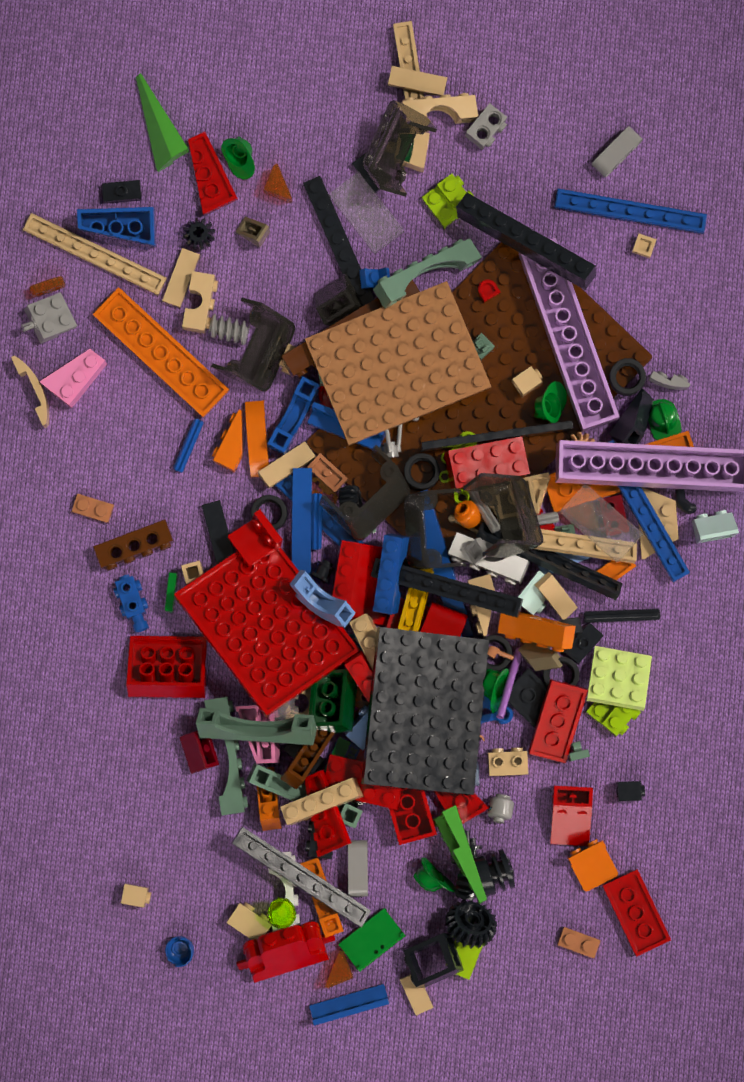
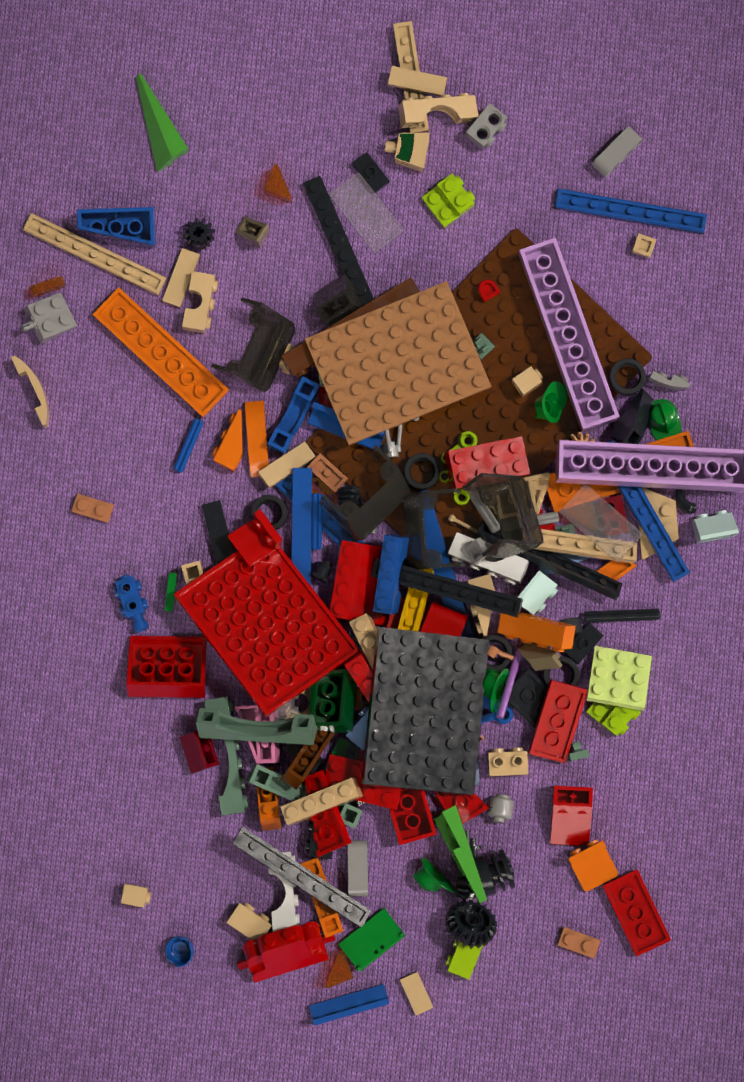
bright pink wedge [40,349,107,408] -> none
reddish brown brick [93,519,175,571] -> none
black plate [102,180,142,203] -> none
red wing [188,132,238,215] -> none
light grey piece [208,314,250,345] -> none
green piece [221,136,255,180] -> none
clear neon green hair [267,898,296,929] -> none
medium blue arch [289,570,356,628] -> none
blue bracket [359,267,390,290] -> none
clear smoke windscreen [363,100,437,197] -> none
sand green arch [373,238,482,309] -> none
black window [403,933,464,988] -> none
black tile [419,421,573,452] -> none
orange head [454,500,482,529] -> none
black brick [456,192,596,290] -> none
tan tile [535,572,578,620] -> none
black brick [616,781,645,802] -> none

